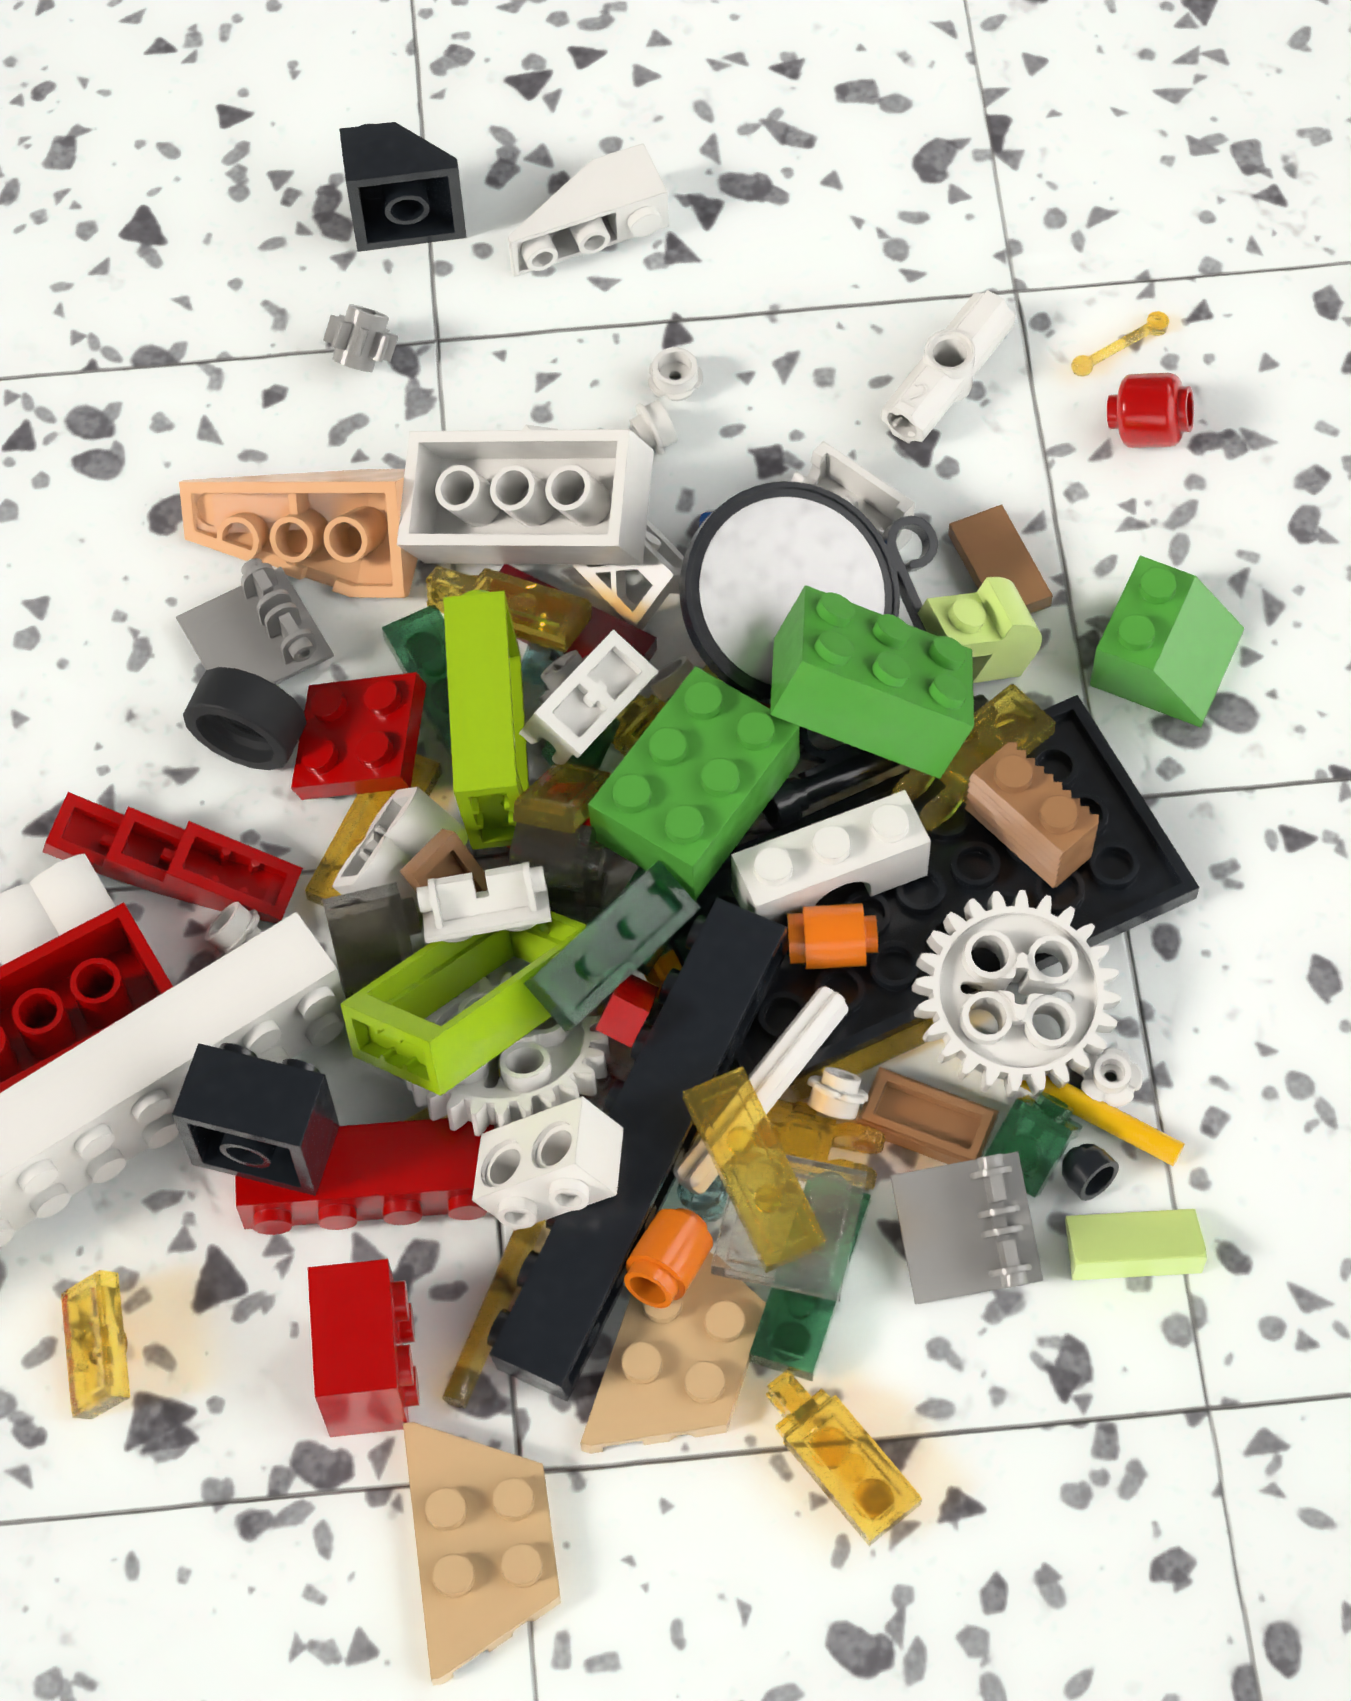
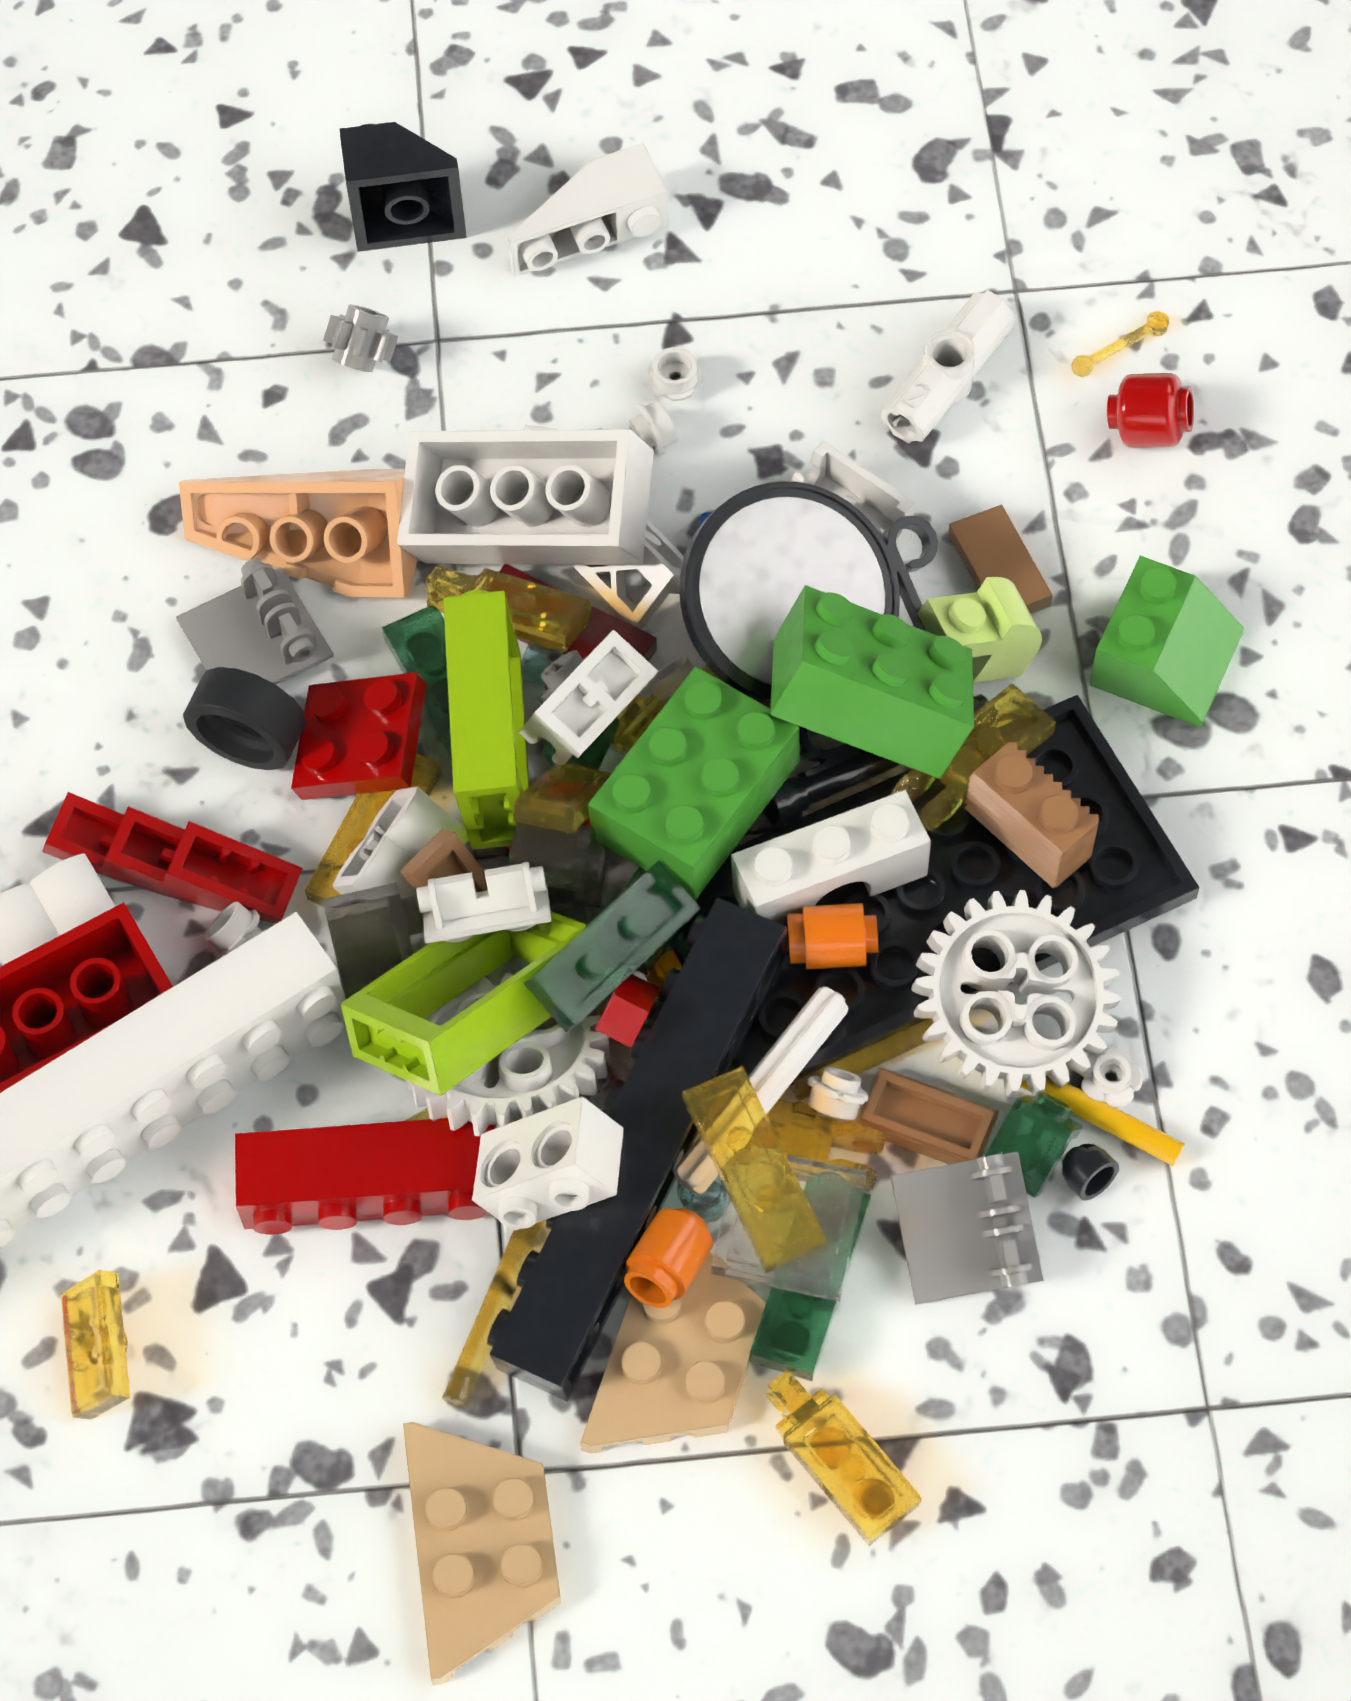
black brick [172,1043,340,1196] -> none
red brick [307,1259,420,1437] -> none
yellowish green slope [1065,1209,1207,1281] -> none

